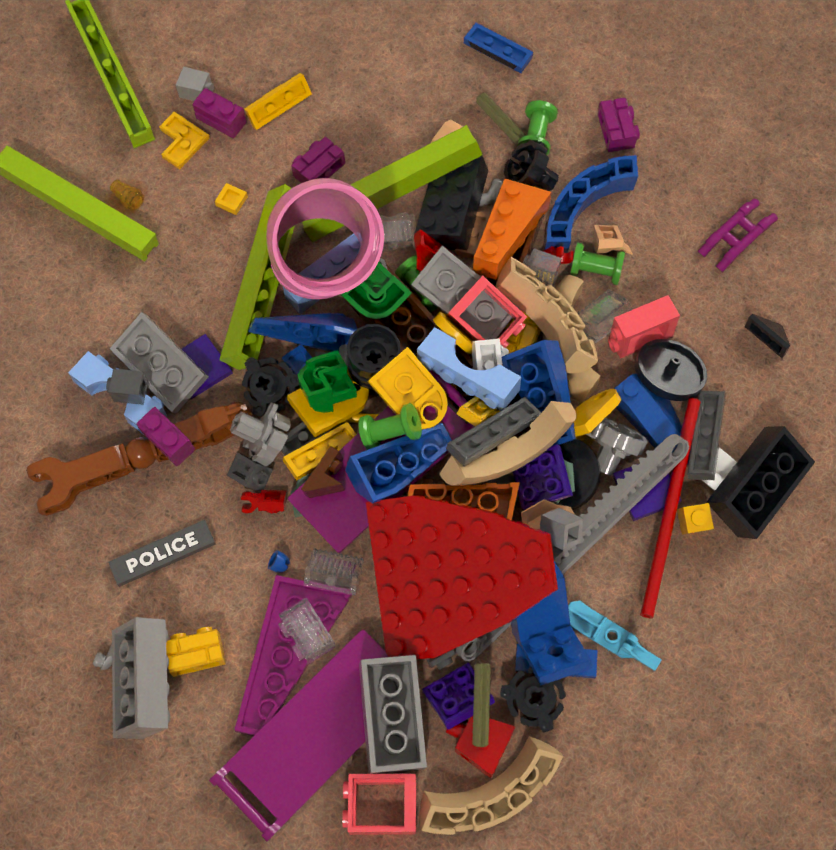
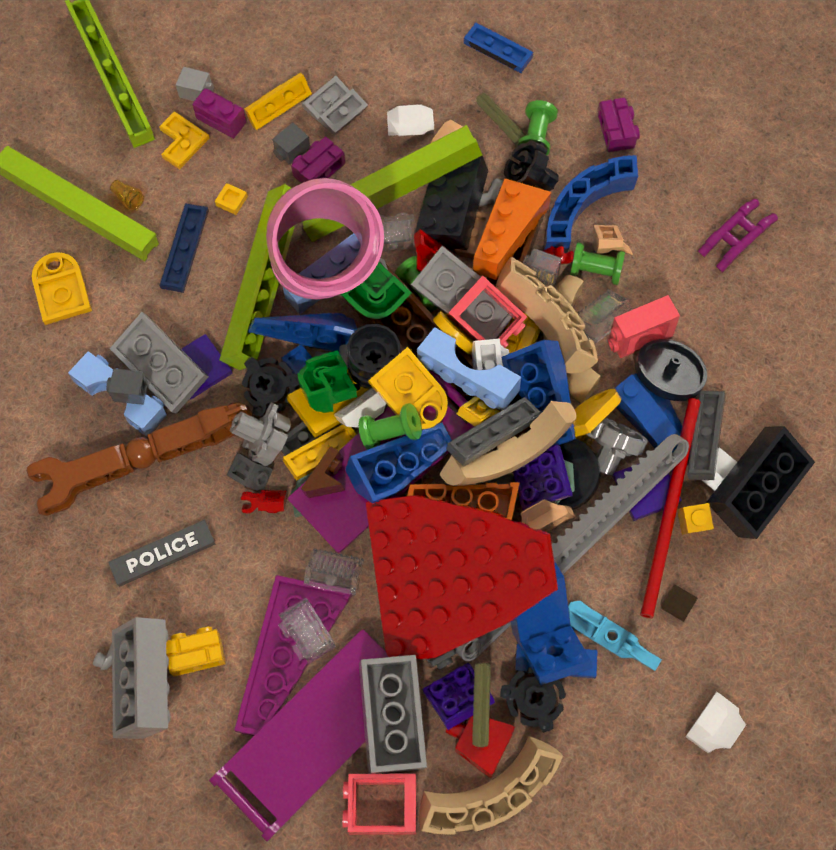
magenta brick [136,407,195,467] -> none
blue hinge [268,550,290,573] -> none
light grey brick [540,508,583,550] -> none
black slope [745,314,790,358] -> none
none -> yellow tile [32,253,92,325]
none -> dark blue tile [159,203,209,293]
none -> dark grey brick [272,123,310,165]
none -> light grey slope [302,76,368,135]
none -> white slope [334,387,386,427]
none -> white slope [387,105,434,136]
none -> dark brown tile [661,584,698,622]
none -> white slope [685,692,746,753]

